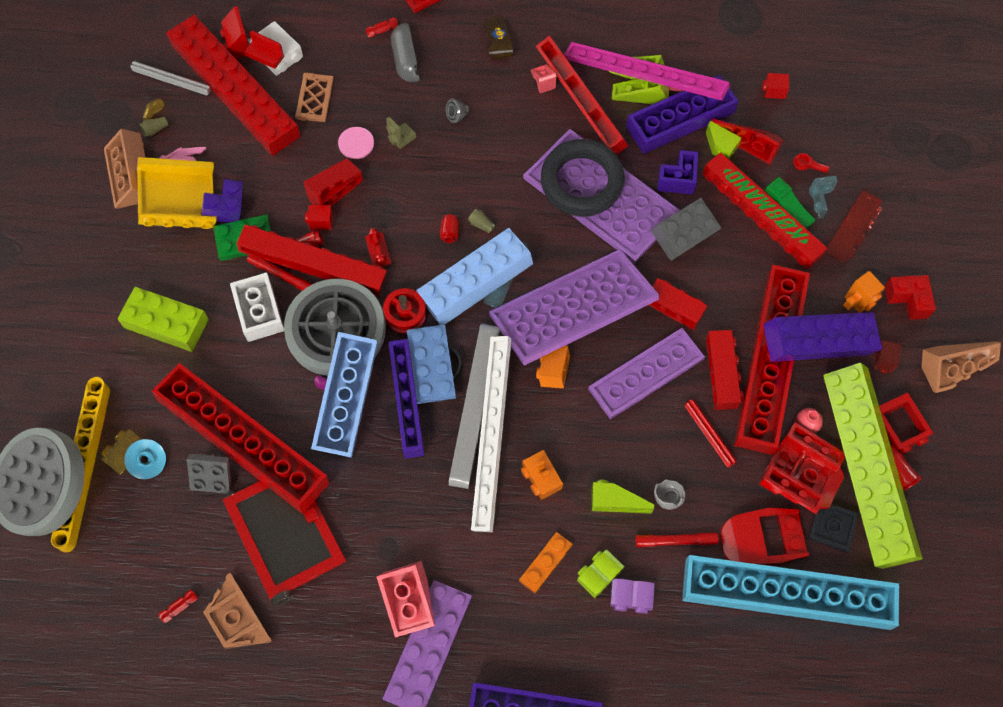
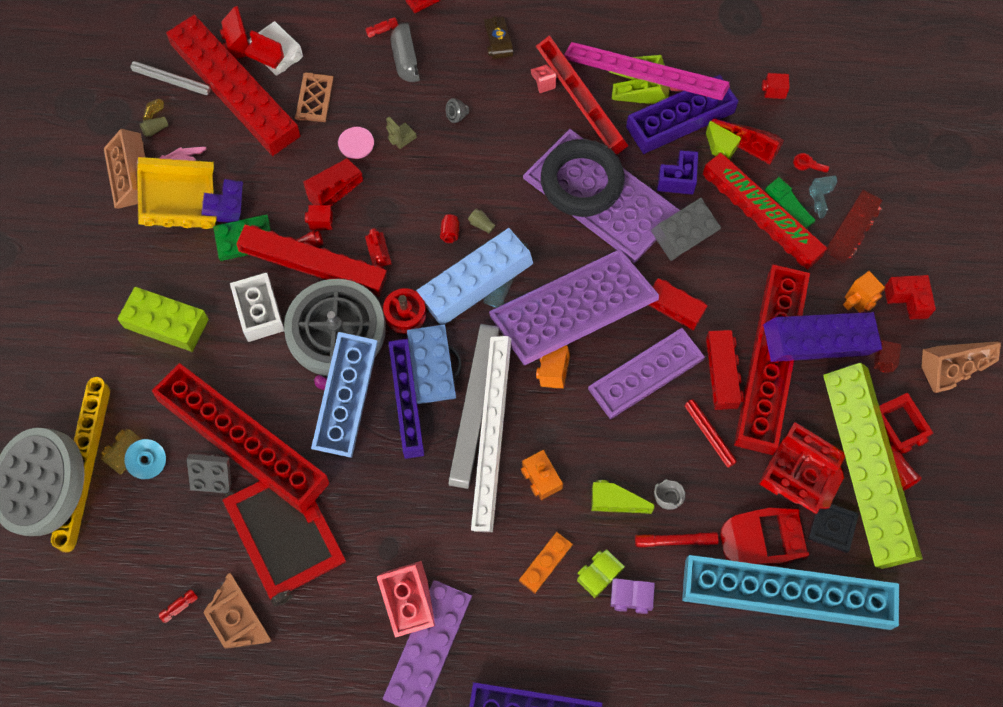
red piece [247,255,312,291] -> none
coral brick [795,408,823,434] -> none

